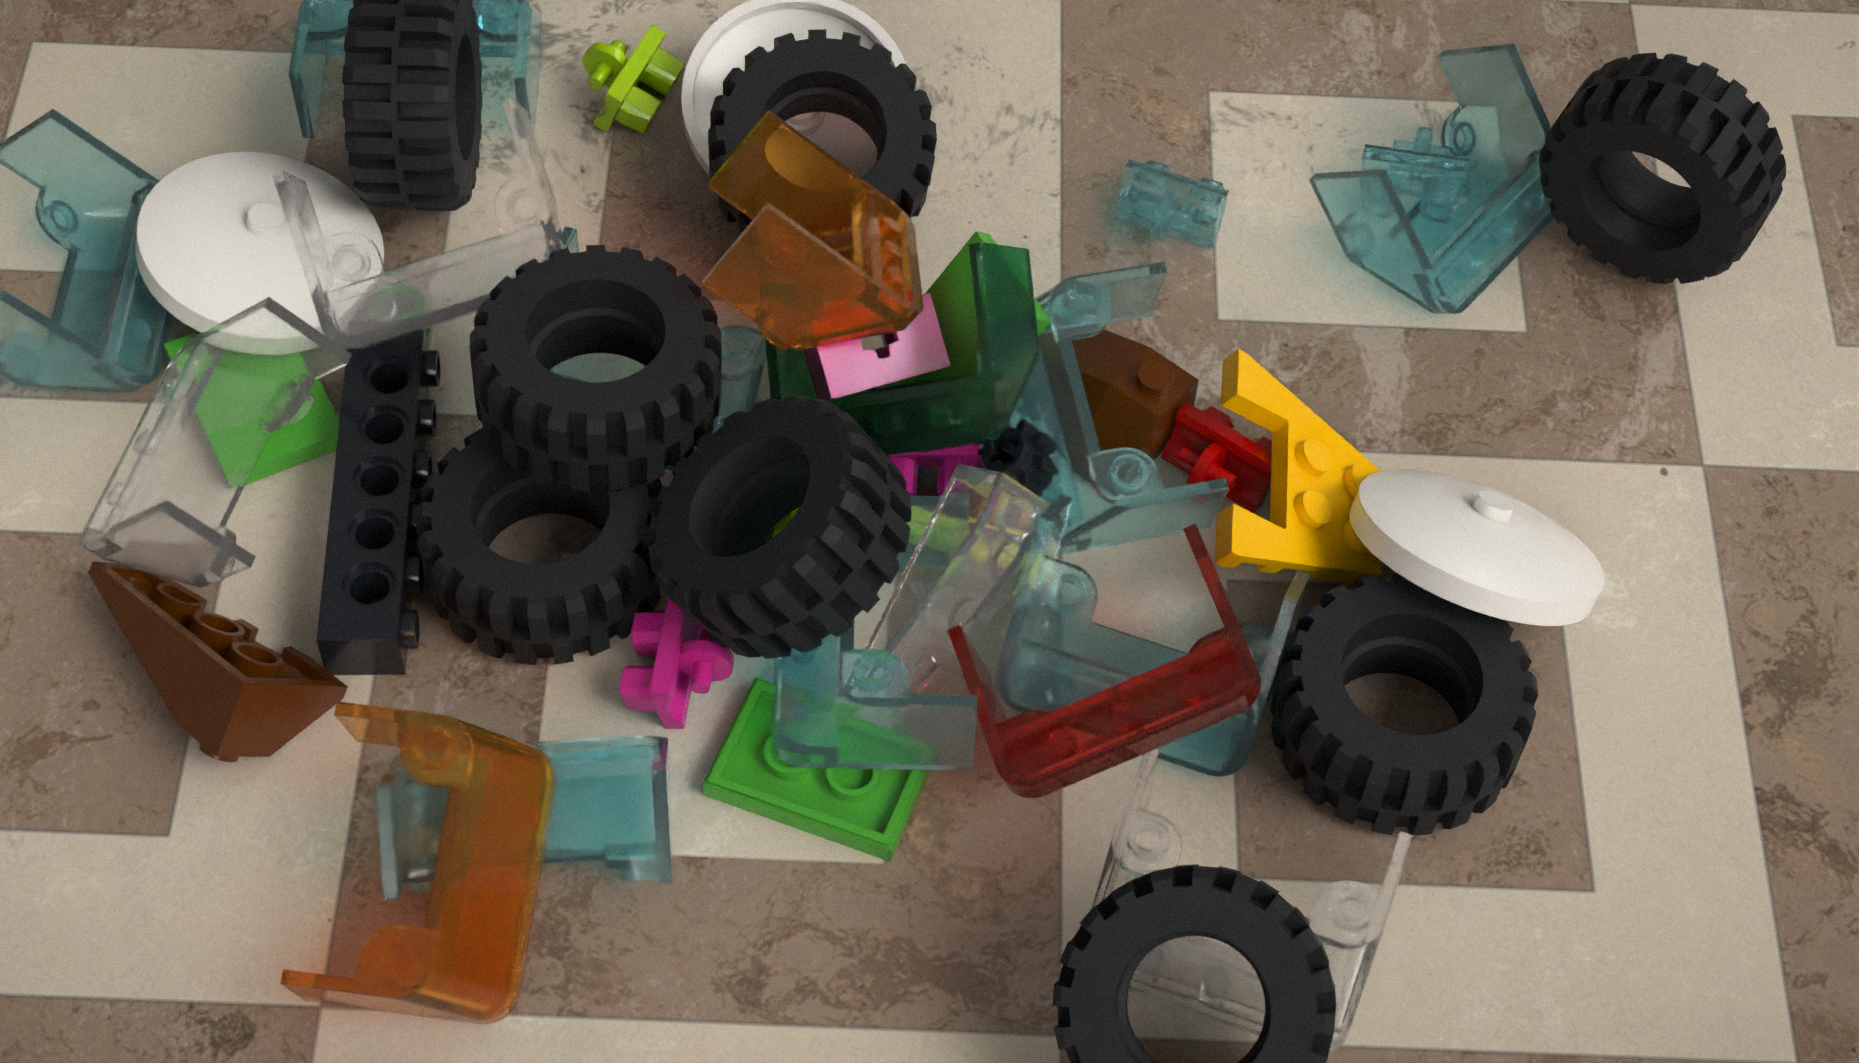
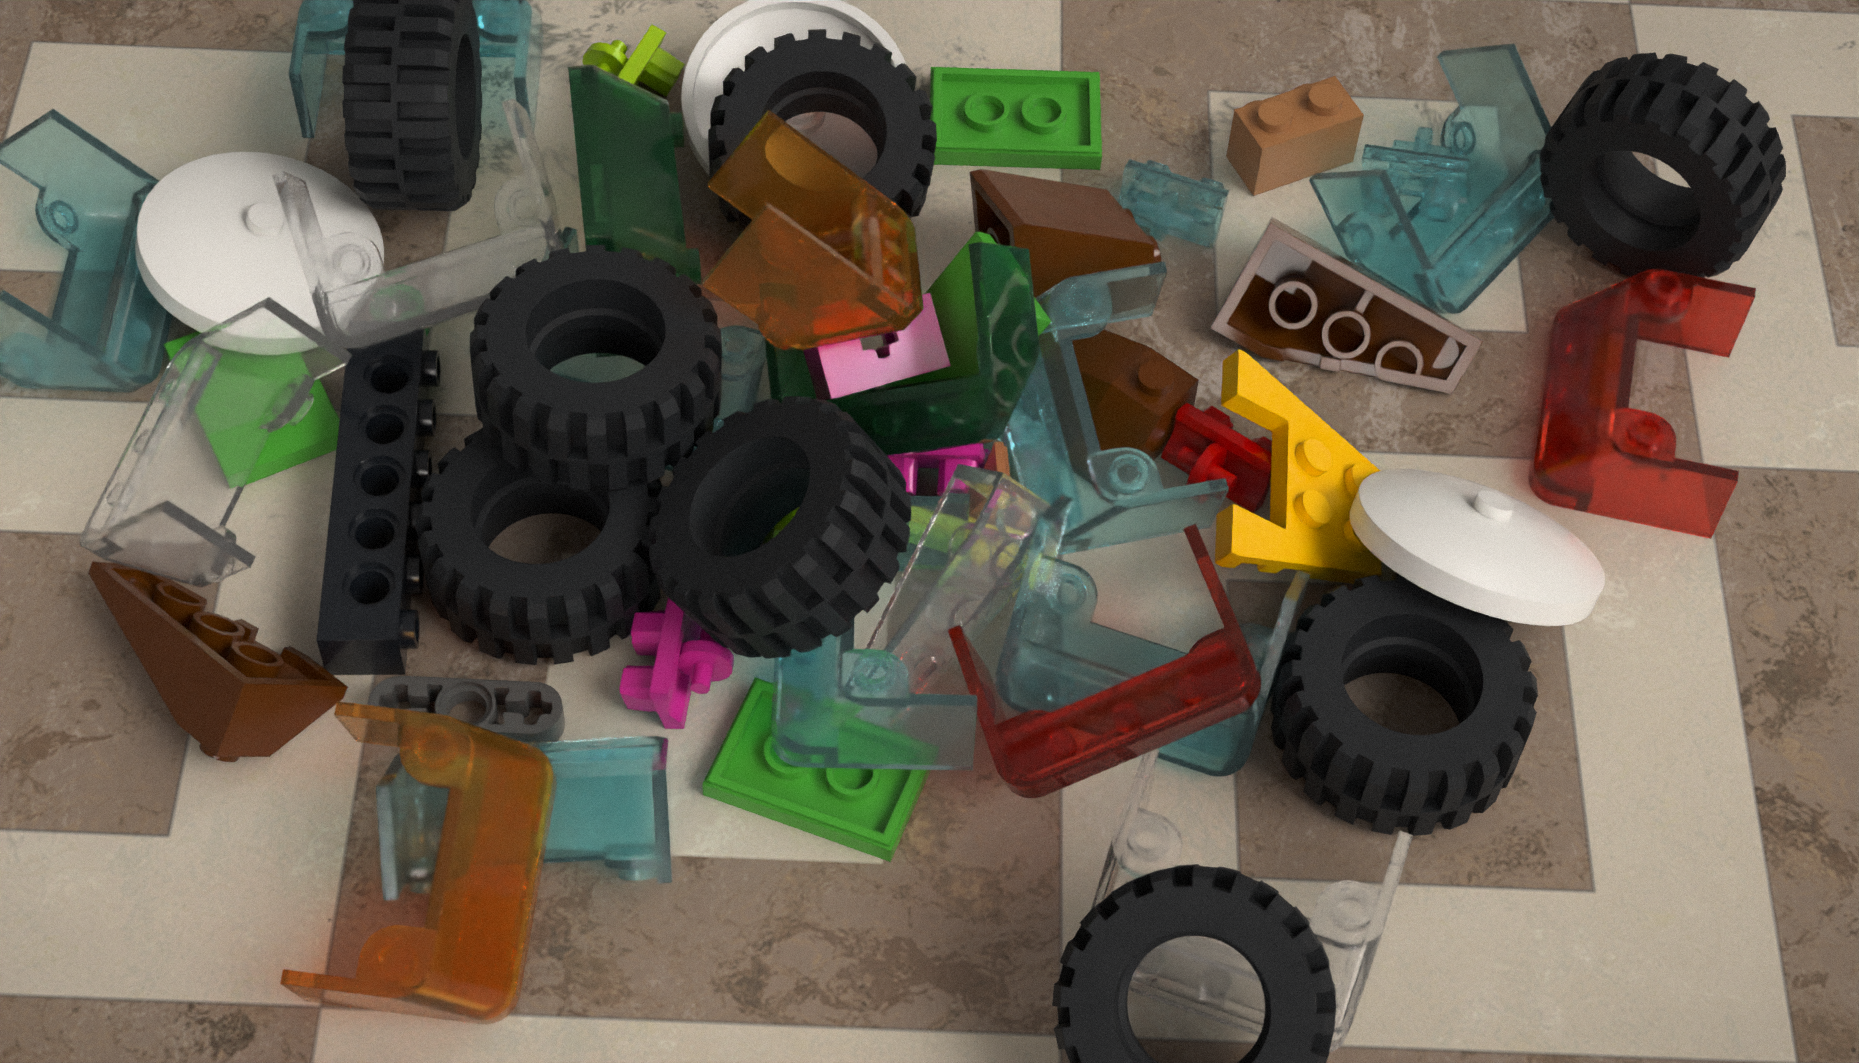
black gear [977,419,1059,504] -> none
none -> dark grey beam [368,676,565,750]
none -> clear green windscreen [568,65,702,357]
none -> bright green tile [930,67,1102,170]
none -> reddish brown slope [970,169,1161,324]
none -> reddish brown wedge [1211,217,1483,394]
none -> medium nougat brick [1226,76,1364,196]
none -> clear red windscreen [1528,269,1756,539]

